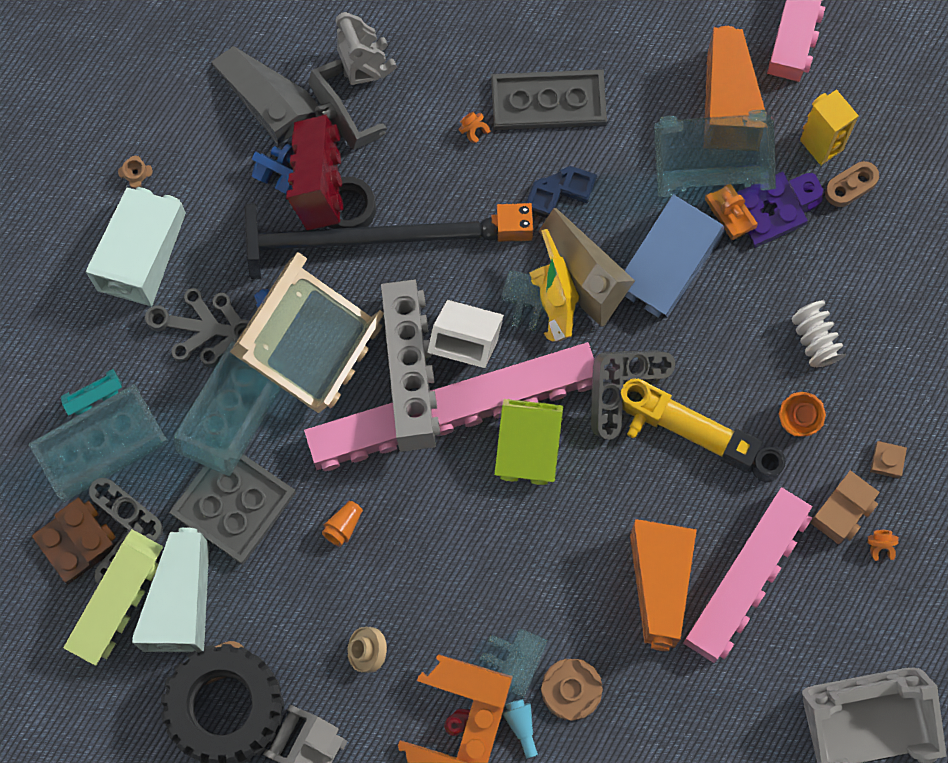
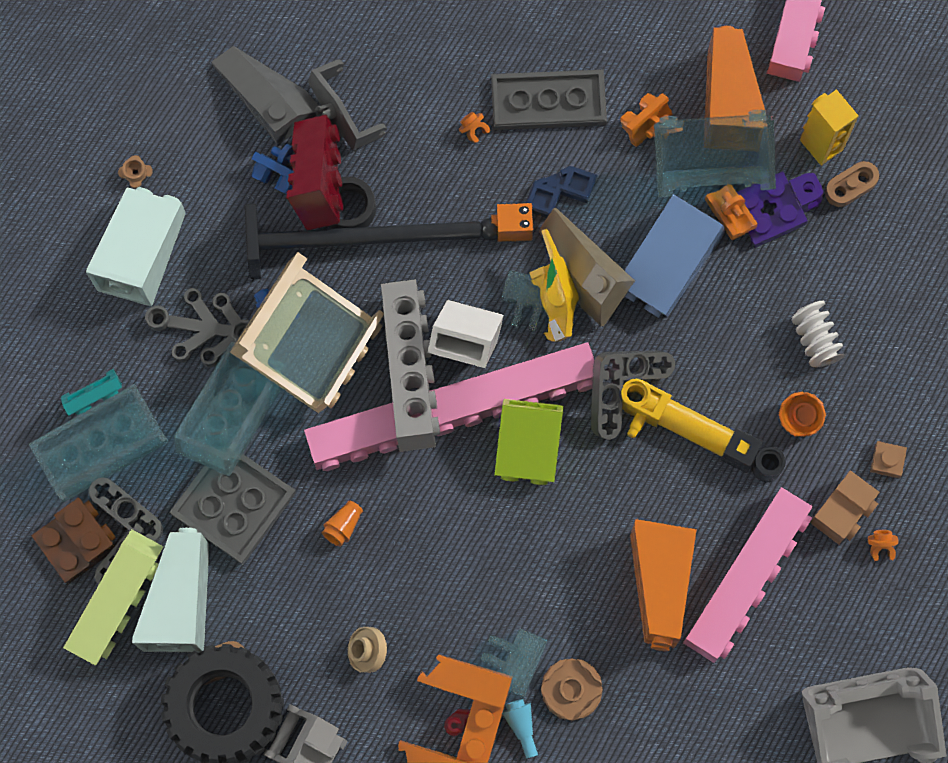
light grey piece [335,12,397,85] -> none
none -> orange hips [620,93,673,147]

